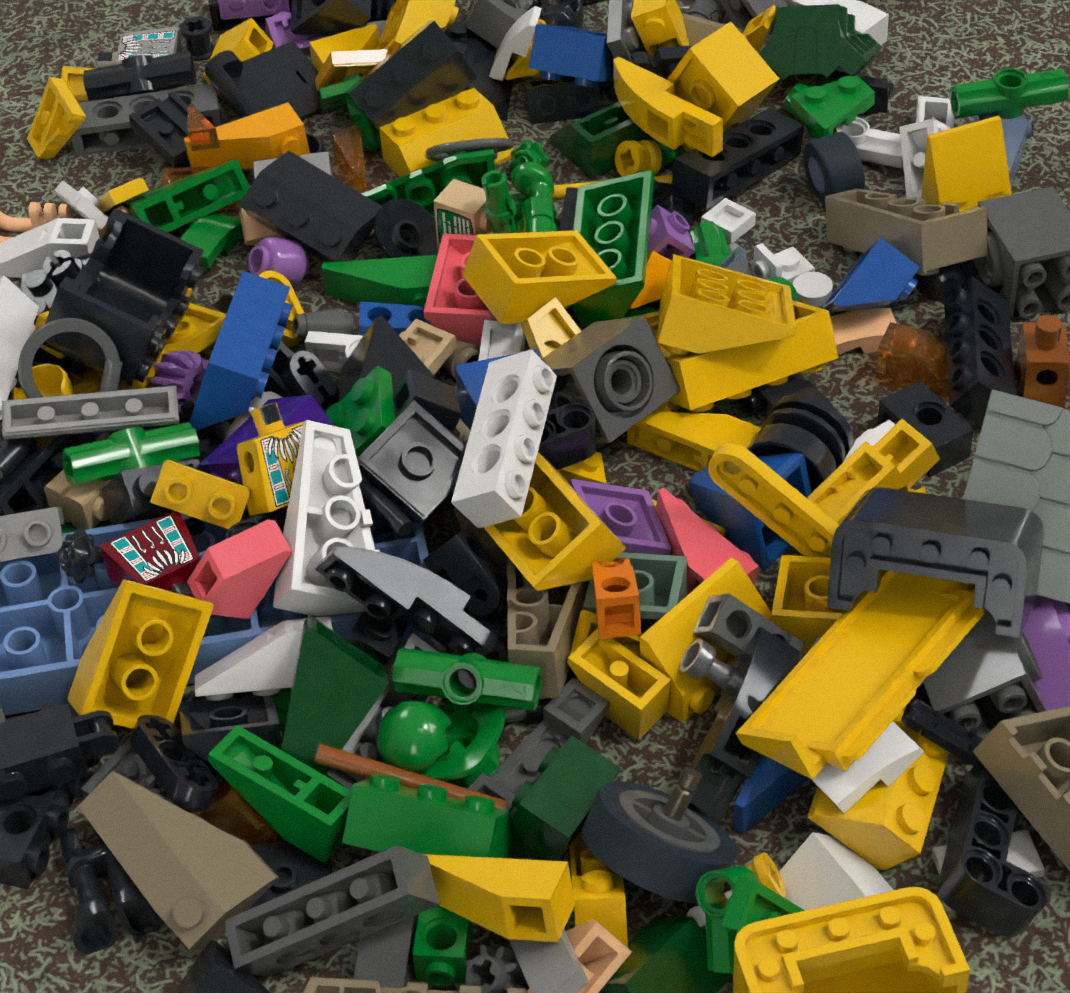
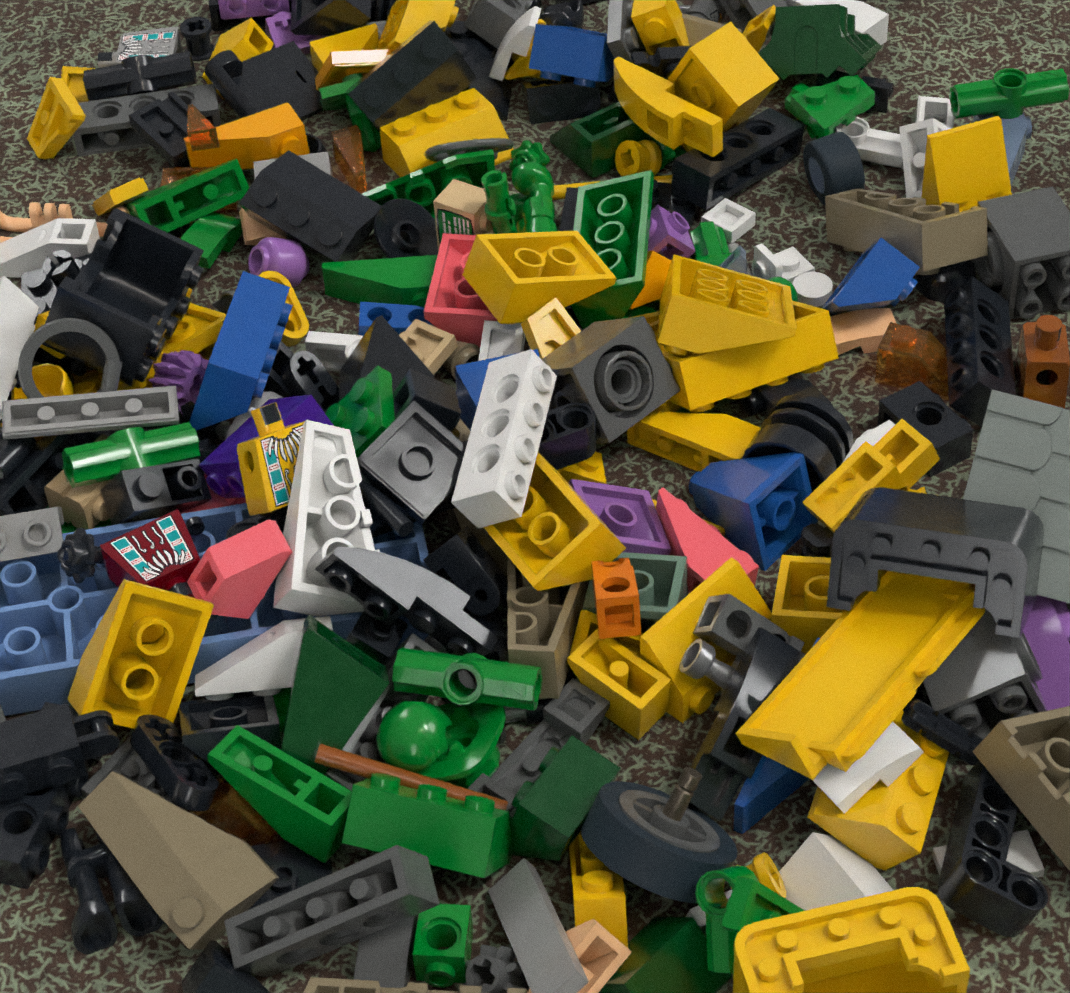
white plate [54,181,108,229] -> none
yellow bracket [150,460,250,529] -> none
dark grey cone [292,308,354,340] -> none
yellow slope [422,854,575,942] -> none
yellow plate [708,443,839,558] -> none

